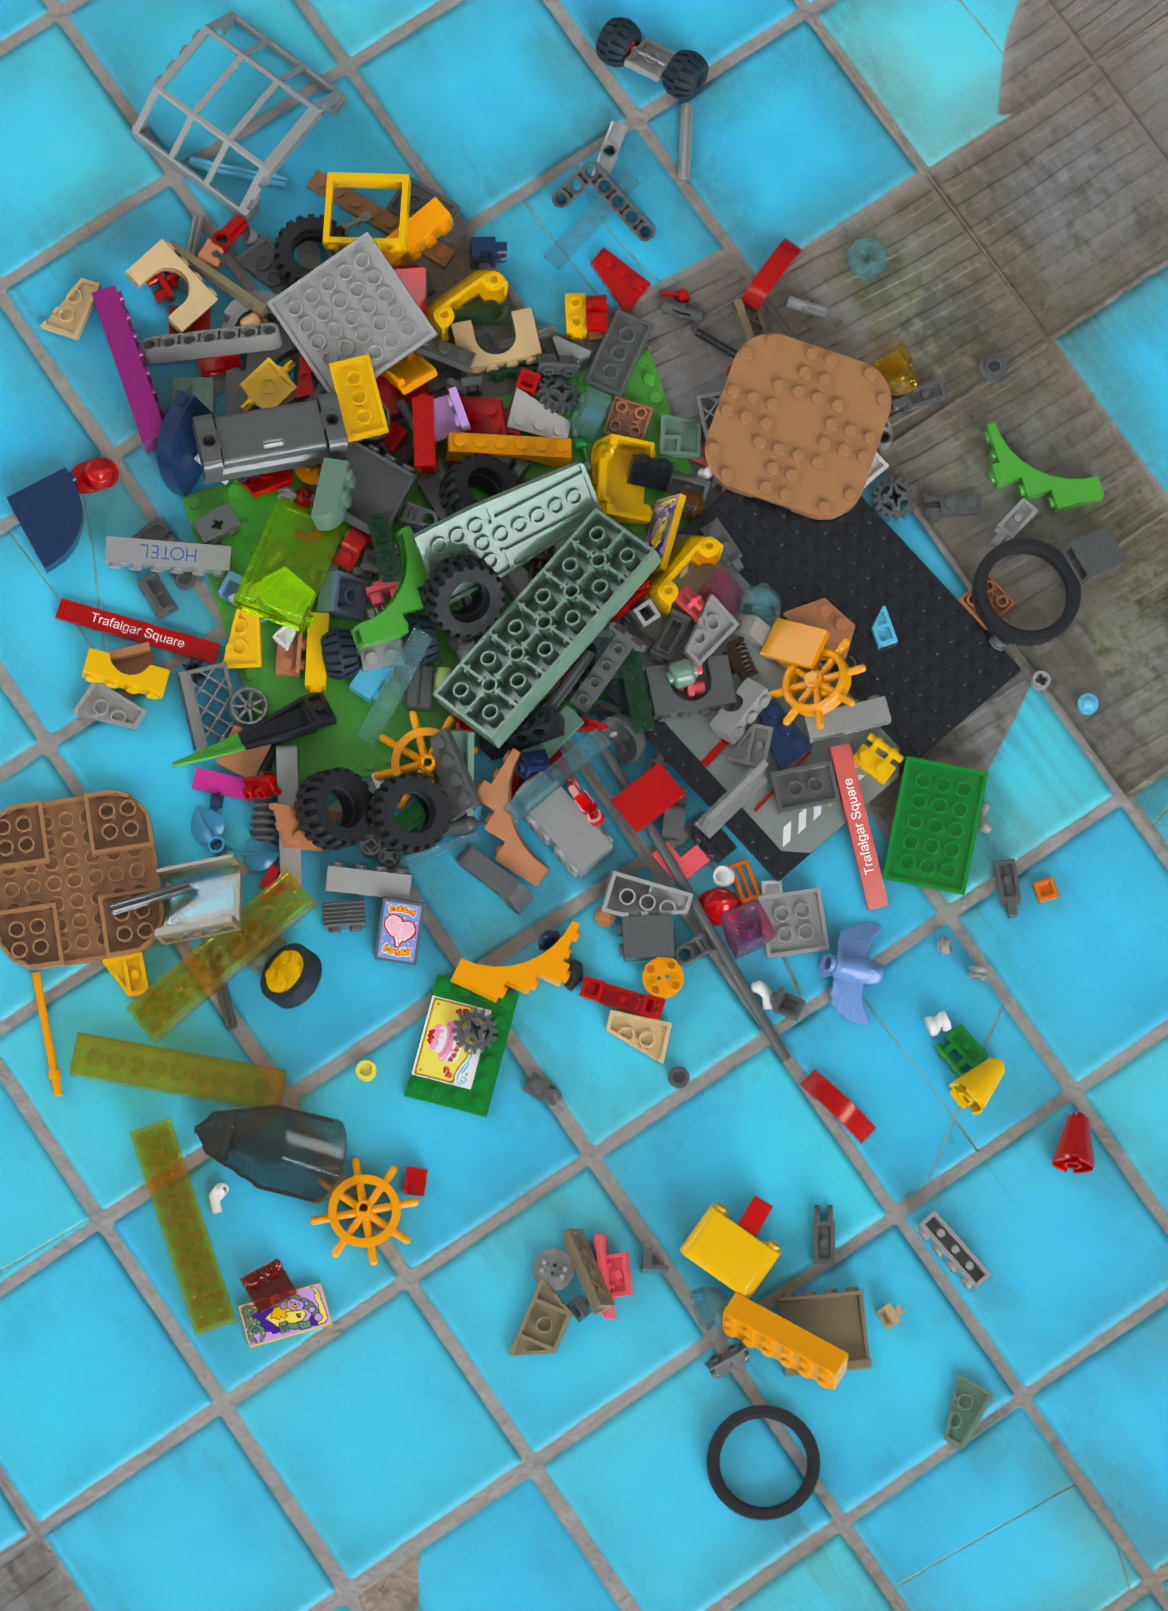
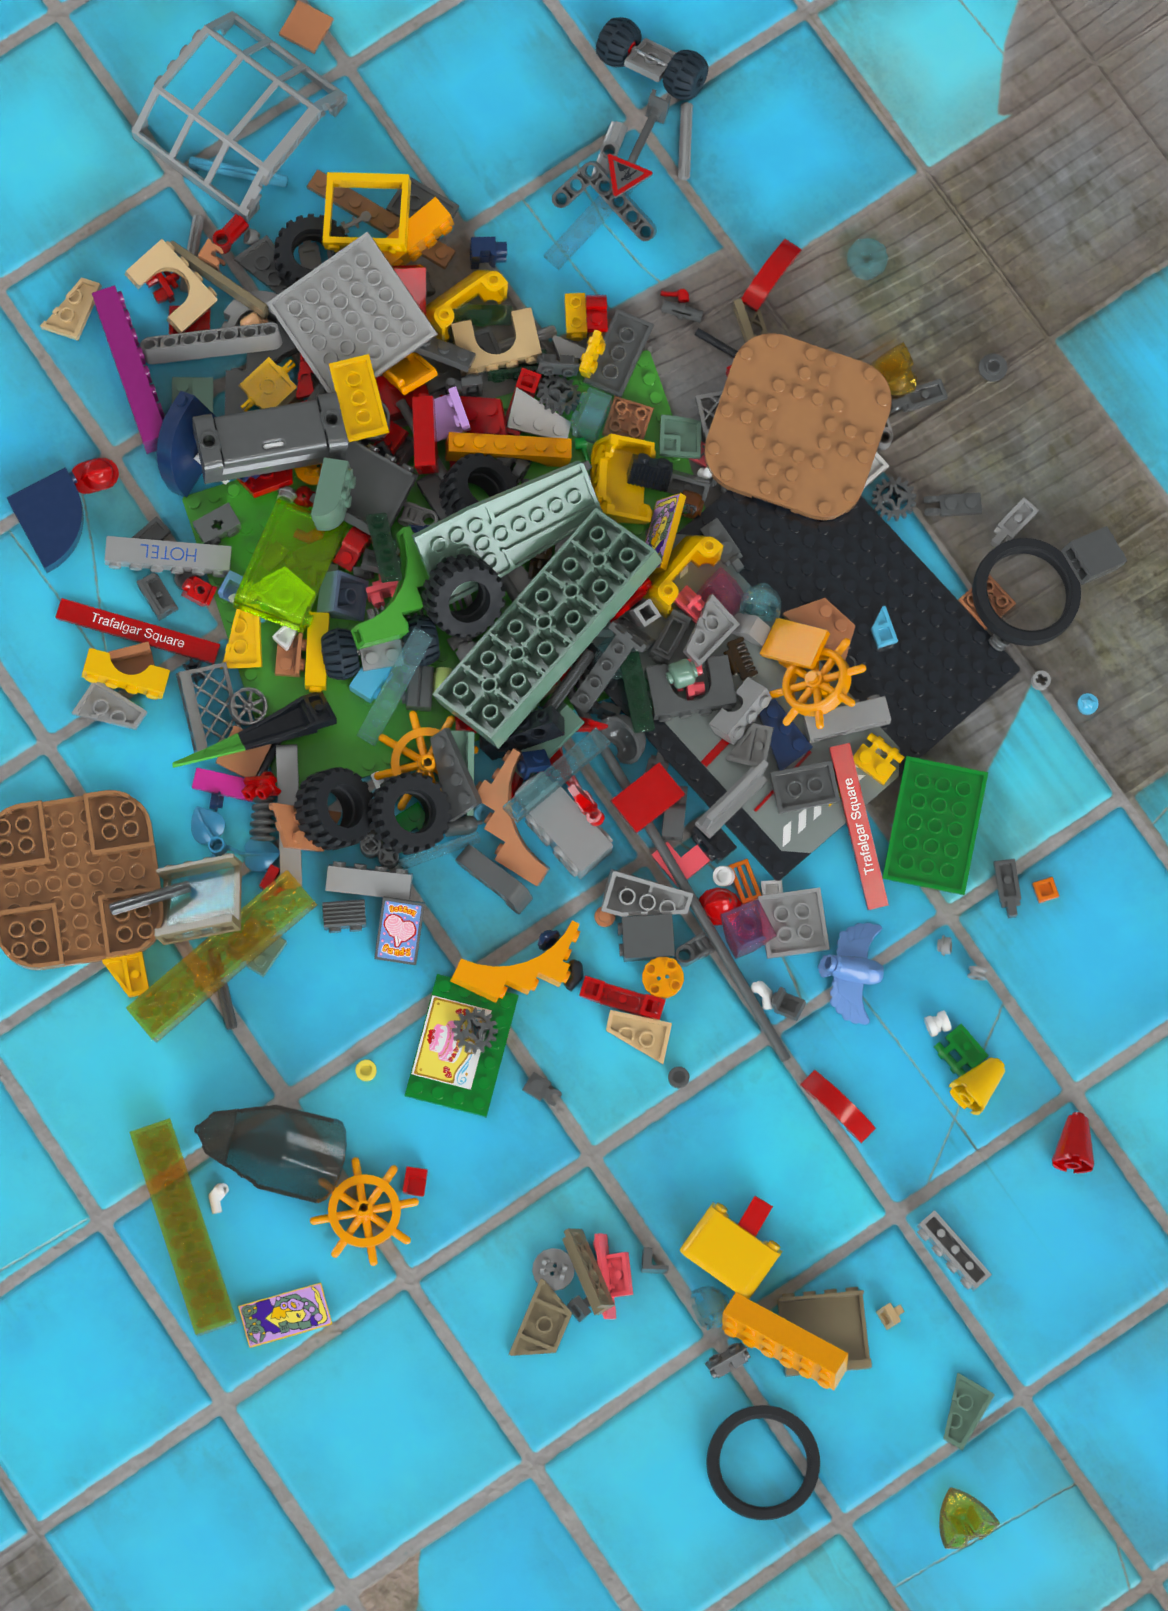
light orange bar [32,972,63,1097] -> none
clear yellow brick [69,1032,288,1115] -> none
red panel [198,354,242,377] -> none
clear red hinge [240,1258,297,1313] -> none
black wheel [260,943,322,1009] -> none
red wing [591,247,651,313] -> none
light grey axle [786,295,827,318] -> none
dark grey hinge [813,1205,835,1265] -> none
light grey arm [978,803,992,834] -> none
bright green arch [983,422,1104,514] -> none
none -> red brick [181,576,218,607]
none -> nougat tile [279,0,334,54]
none -> yellow plate [579,330,606,379]
none -> dark grey piece [607,89,671,199]
none -> clear yellow brick [939,1487,1000,1549]

